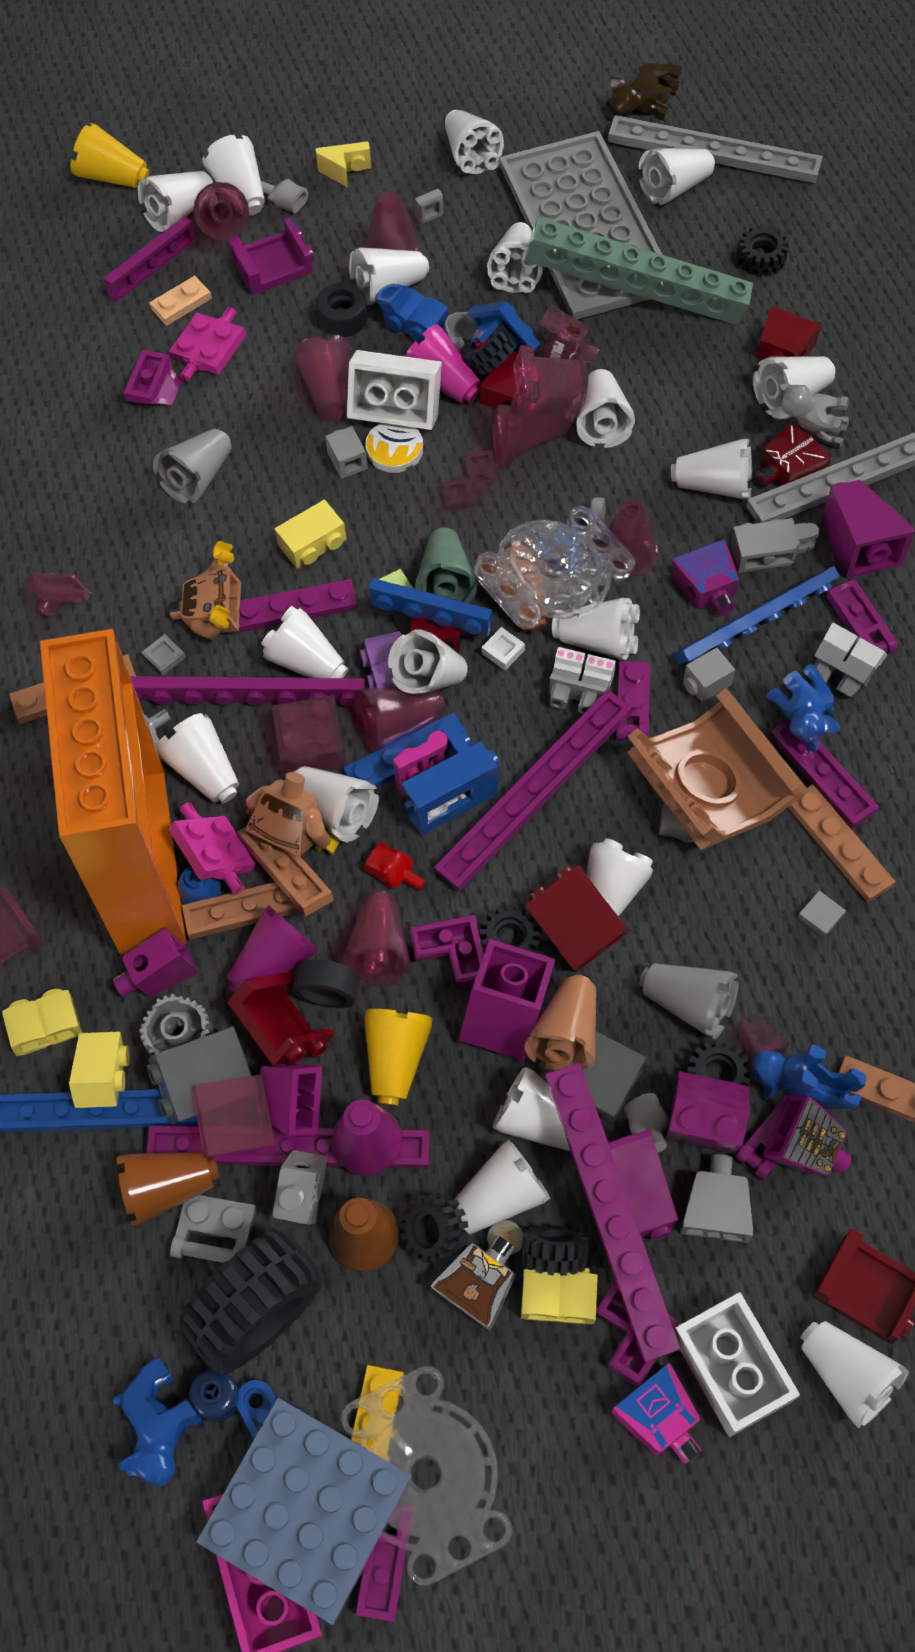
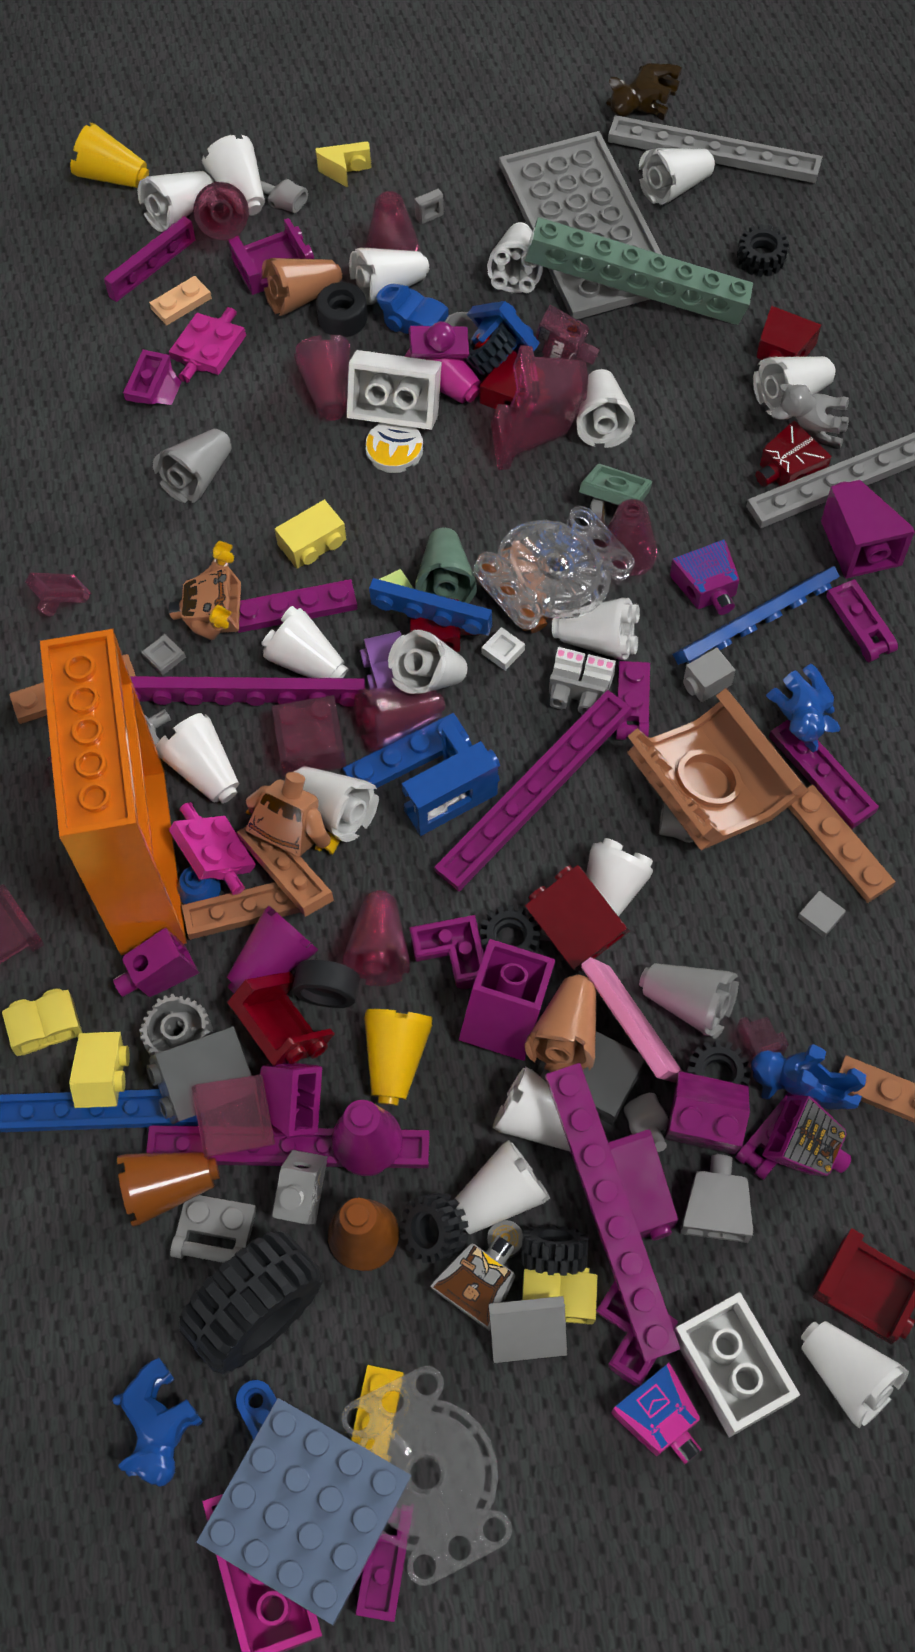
dark blue head [189,1369,240,1423] -> none
light grey brick [325,426,368,479] -> none
red piece [363,842,426,892] -> none
dark pink plate [393,731,448,797] -> none
clear pink tile [441,449,498,511] -> none
white cone [445,110,504,174] -> none
white cone [671,439,752,499] -> none
light grey hinge [730,518,820,573] -> none
hips [814,623,887,698] -> none
none -> nougat cone [262,258,342,316]
none -> magenta tile [409,321,469,358]
none -> light grey tile [489,1296,567,1363]
none -> sand green plate [579,464,652,510]
none -> bright pink tile [581,957,683,1083]

